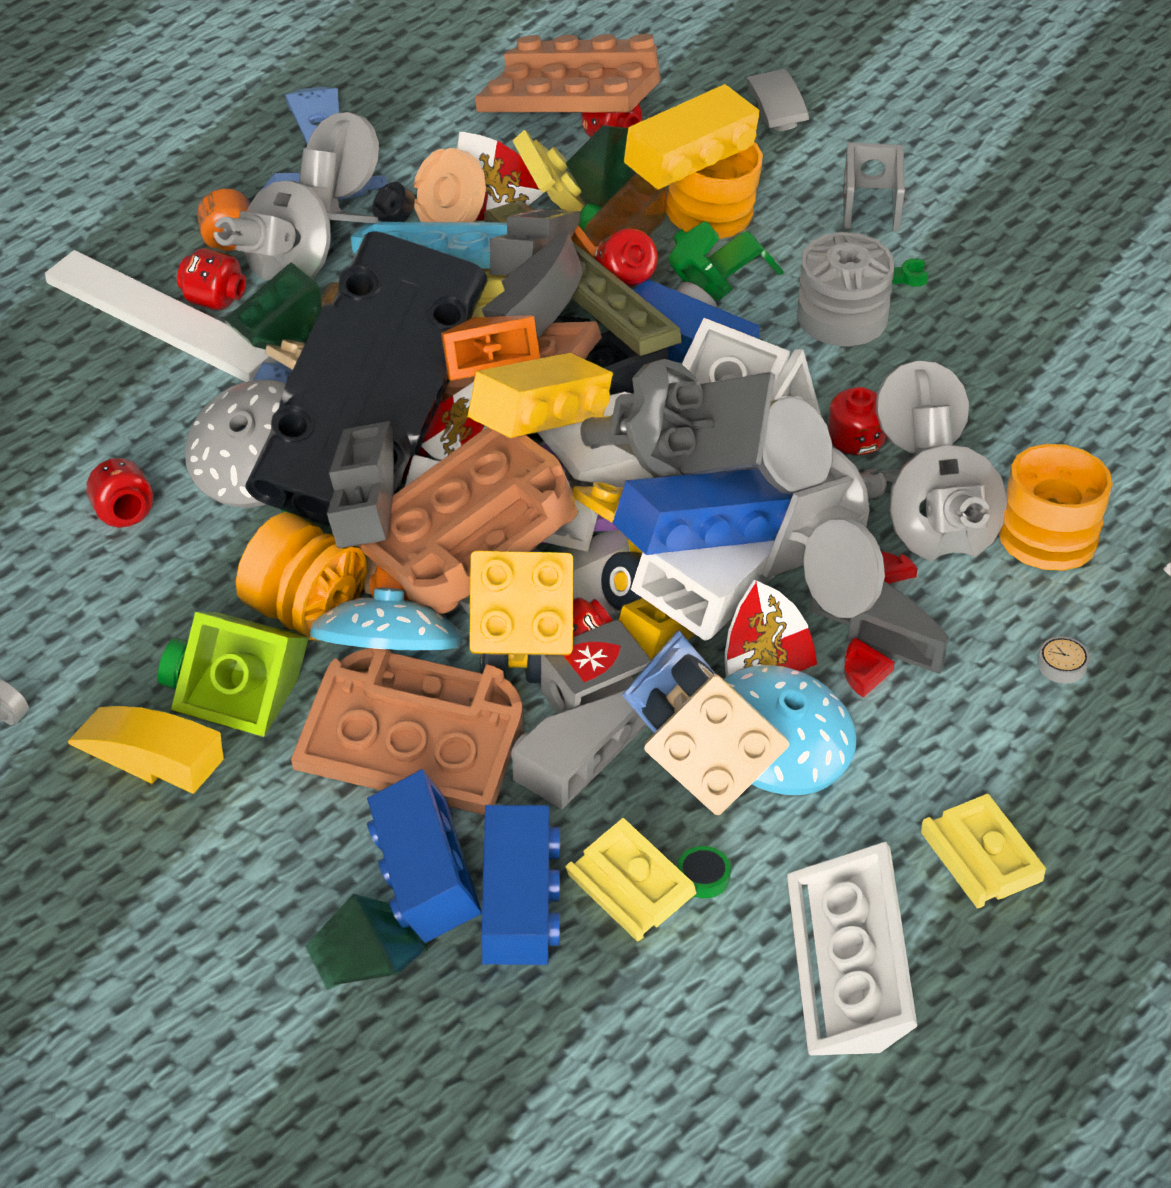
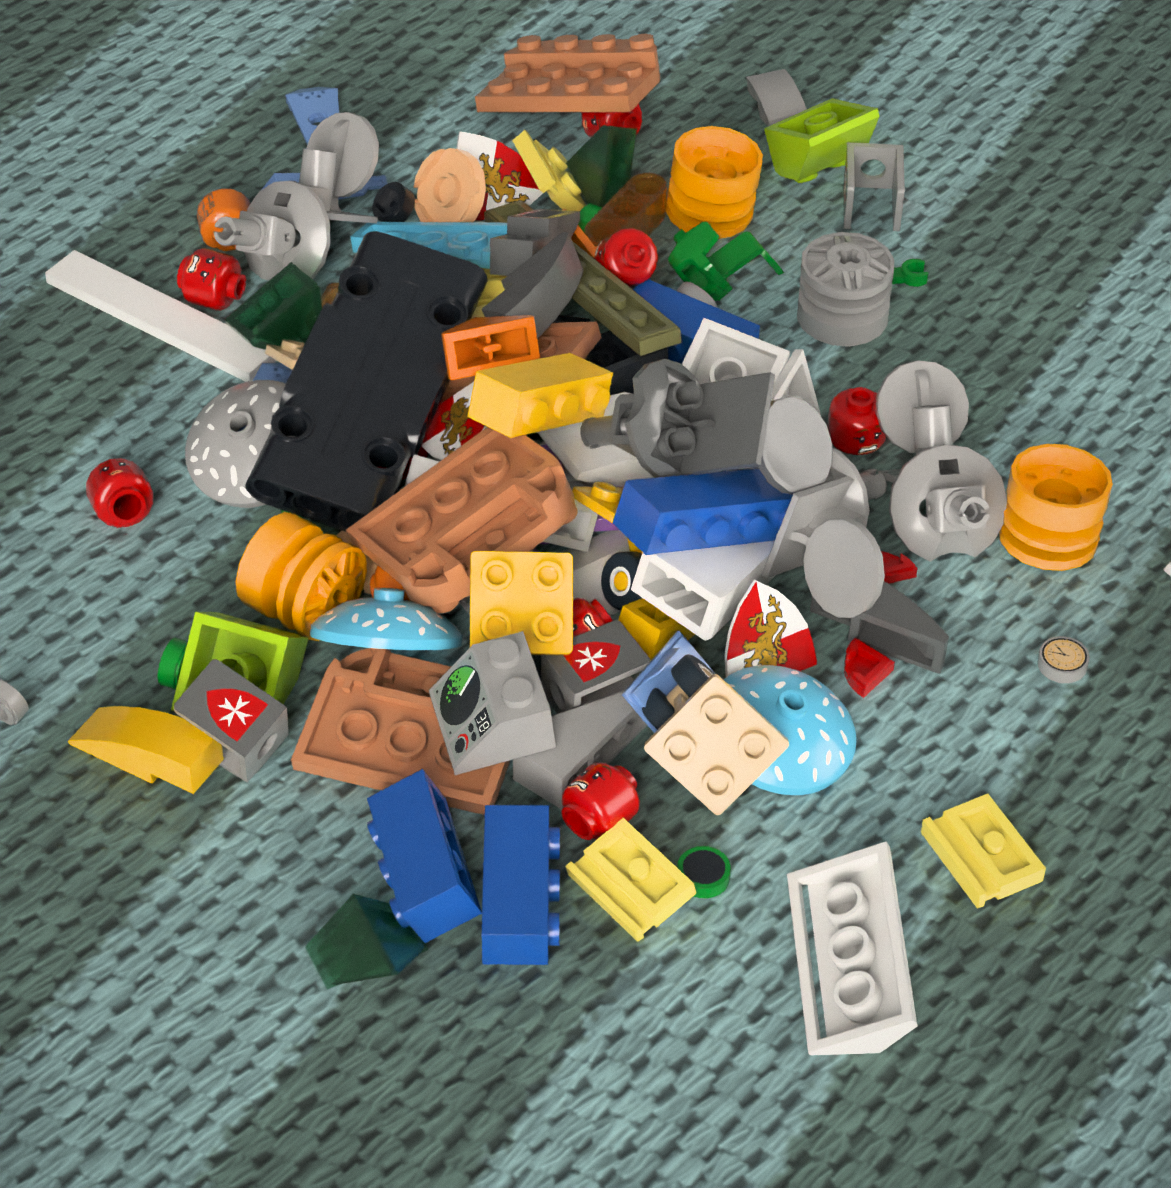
dark grey slope [327,421,394,548] -> none
yellow brick [624,84,760,190] -> none
none -> piece [174,659,289,782]
none -> light grey slope [429,631,556,775]
none -> red head [561,762,640,840]
none -> lime slope [764,98,880,183]

